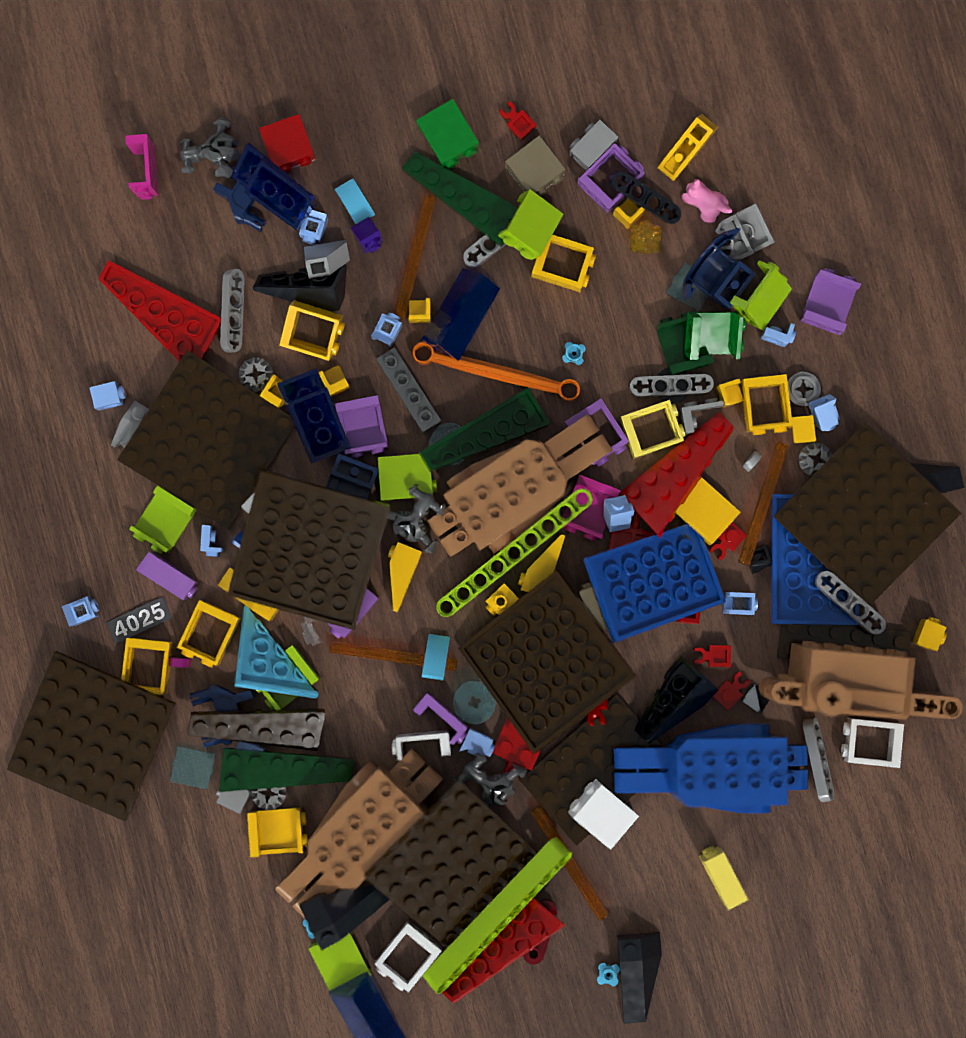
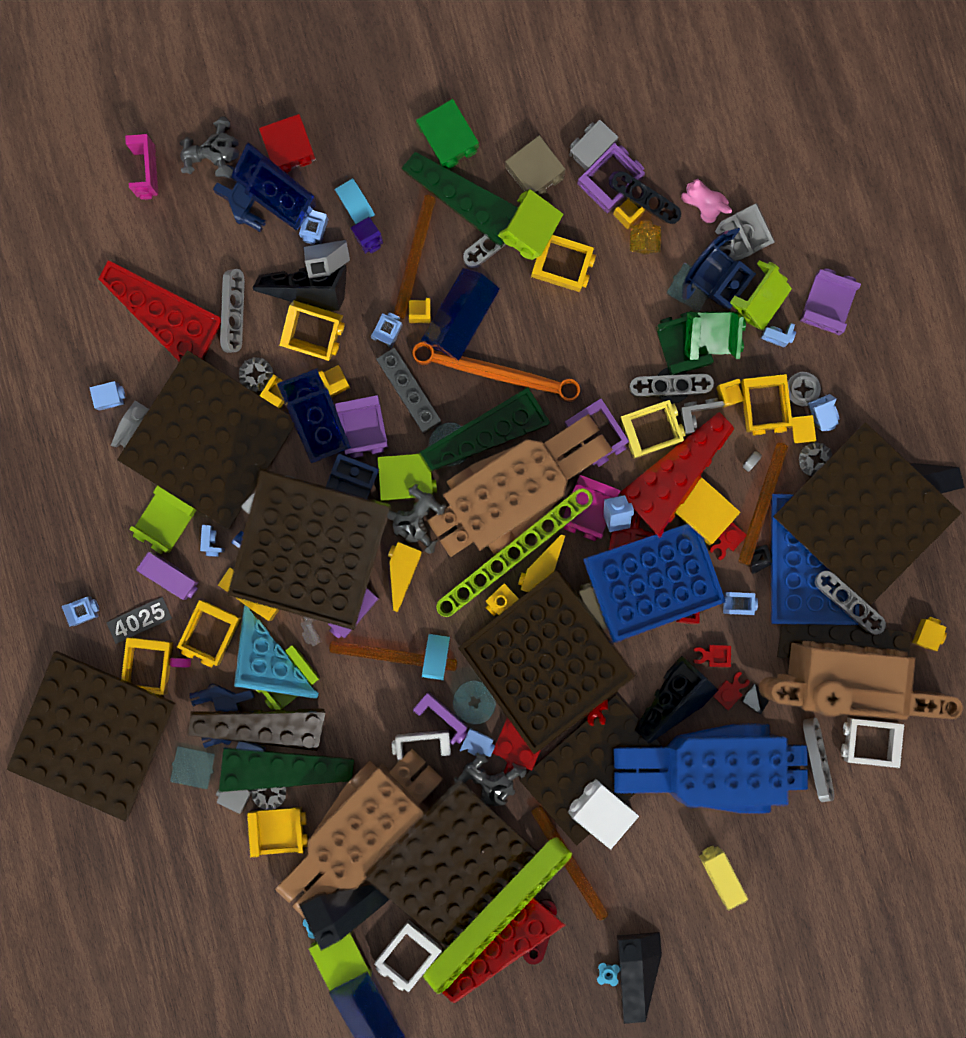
red plate [499,101,537,141] -> none
medium azure plate [562,342,586,365] -> none
yellow slope [657,114,718,181] -> none

